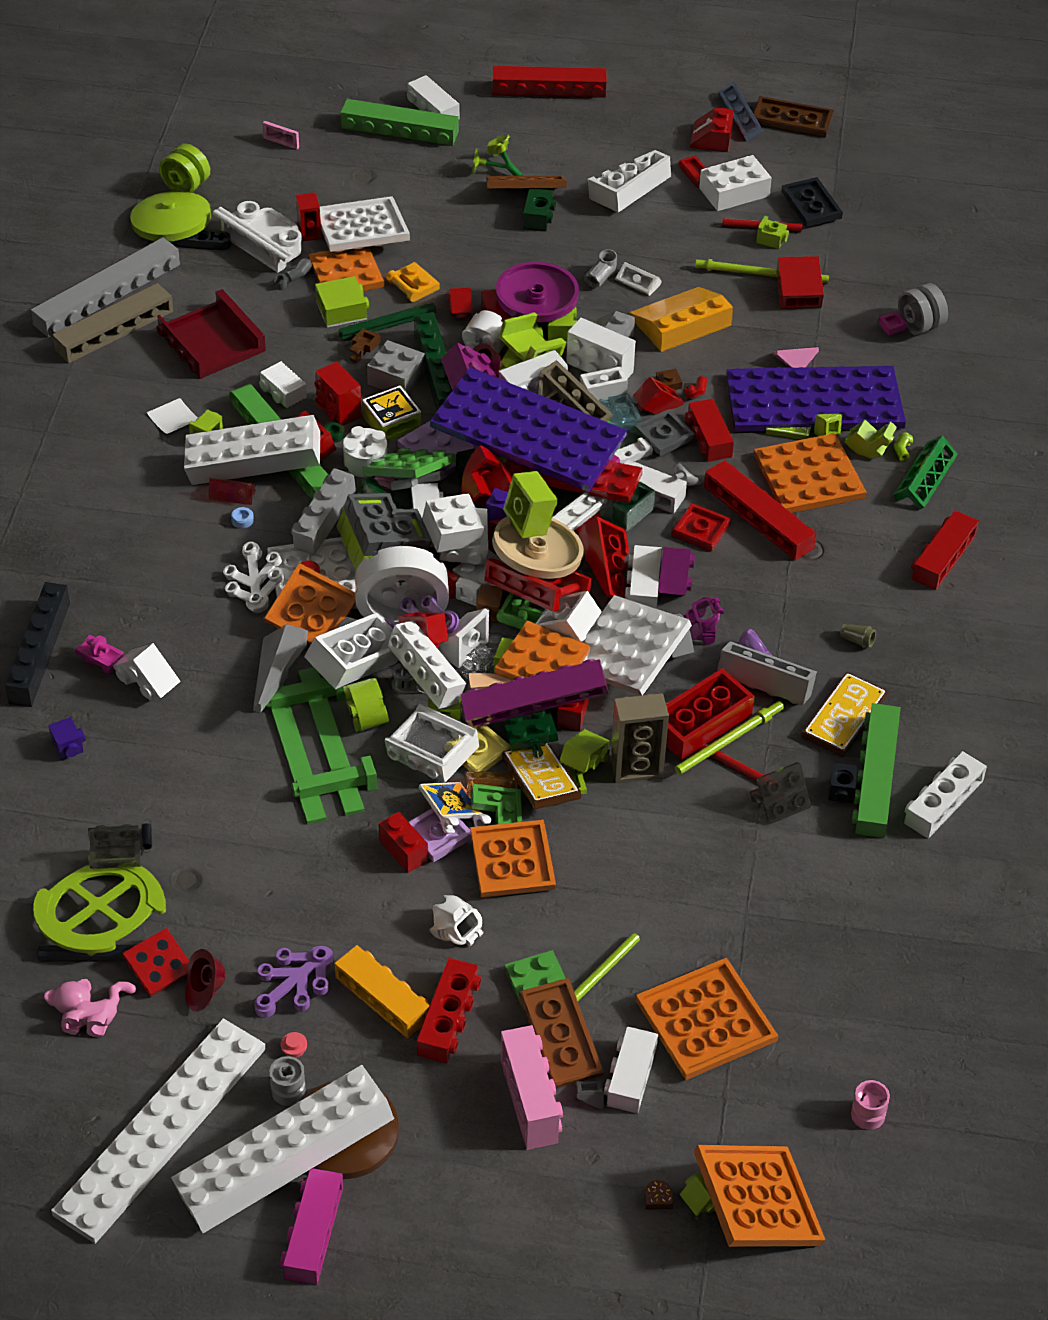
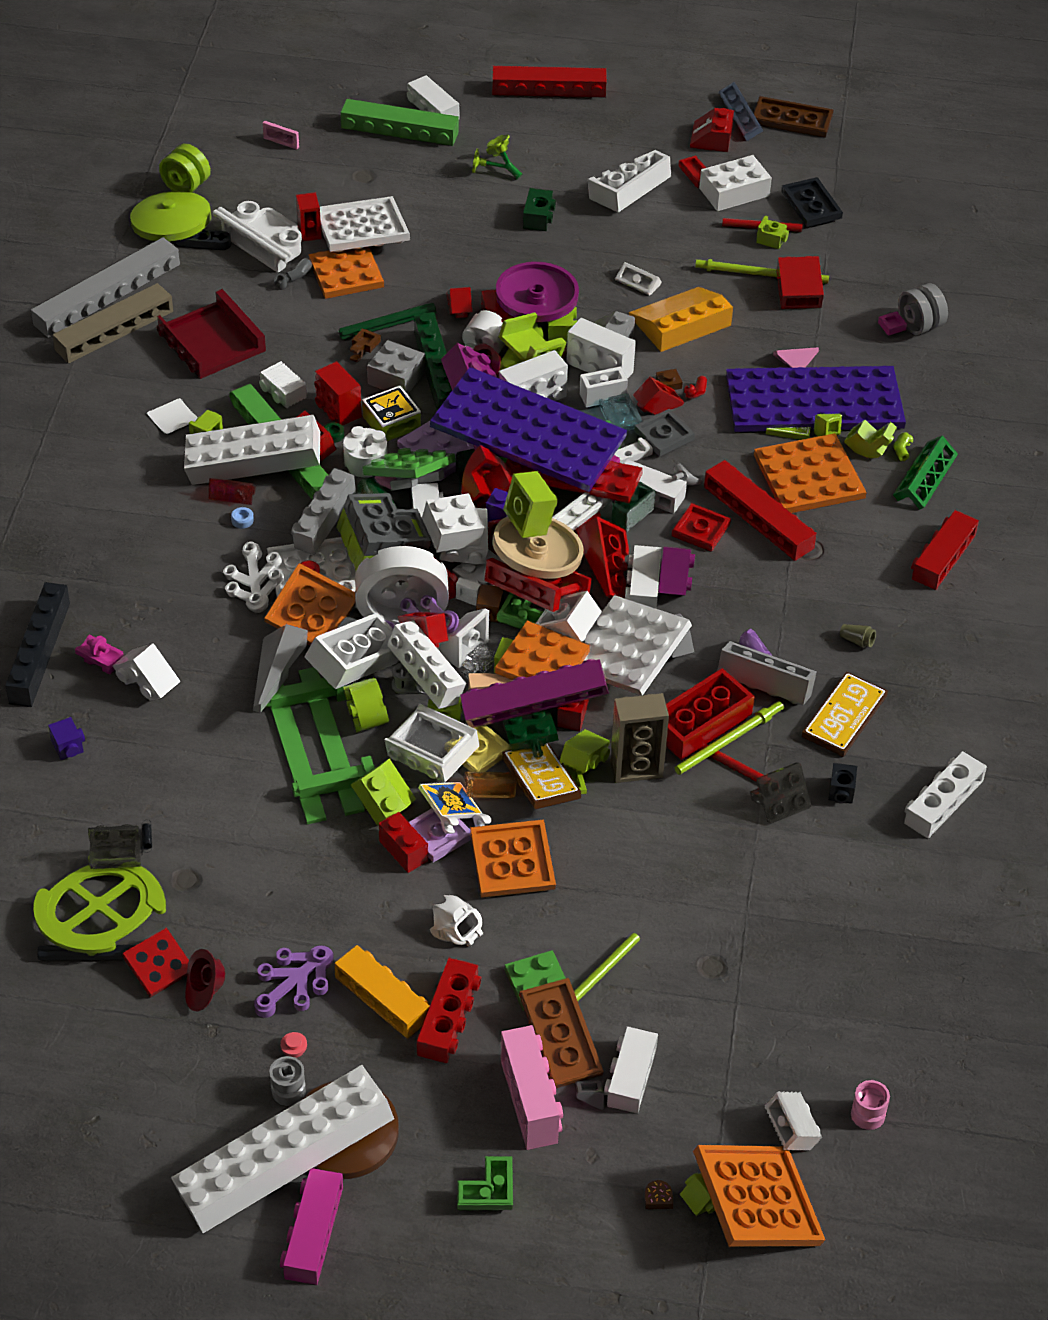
bright pink animal [44,979,136,1038] -> none
white plate [51,1018,266,1244] -> none
lime piece [315,276,370,328] -> none
light orange plate [386,262,440,302] -> none
bright green plate [471,784,522,825] -> none
dark orange tile [486,175,567,188] -> none
dark tan wedge [538,360,613,422] -> none
light grey piece [584,250,617,289] -> none
orange plate [636,957,778,1080] -> none
magenta helmet [684,597,724,645] -> none
red brick [685,399,734,462] -> none
bright green brick [851,703,901,838] -> none
none -> lime slope [351,758,416,826]
none -> bright green brick [457,1156,513,1210]
none -> white brick [765,1091,822,1150]

